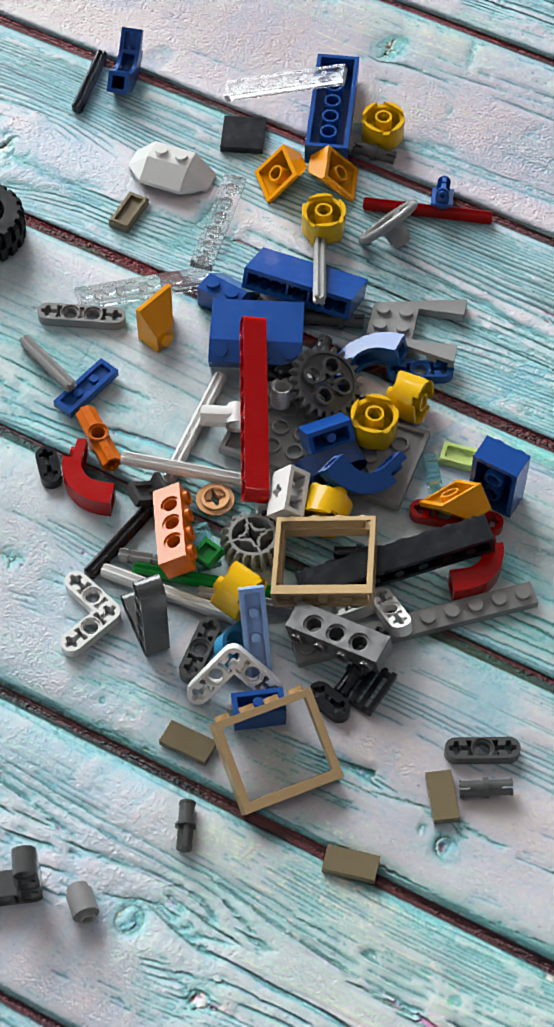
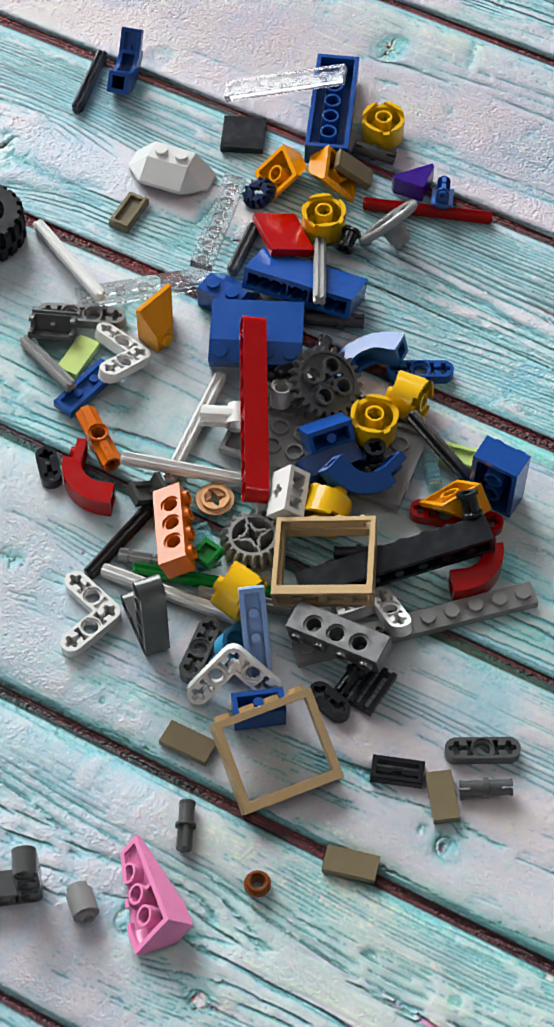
light grey wing [366,299,467,368] -> none
none -> dark grey hinge [28,308,78,341]
none -> white axle [33,219,106,301]
none -> yellowish green tile [58,334,100,380]
none -> white beam [94,322,151,384]
none -> bright pink wedge [120,835,193,956]
none -> dark grey axle [227,222,259,276]
none -> dark blue gear [242,176,276,210]
none -> dark orange plate [244,870,271,898]
none -> red tile [252,213,314,257]
none -> dark tan tile [334,149,373,190]
none -> black bush [335,225,361,255]
none -> black bush [364,438,386,469]
none -> black tile [369,754,425,789]
none -> dark purple slope [392,163,434,202]
none -> black axle [406,410,471,481]
none -> black bush [456,489,483,520]

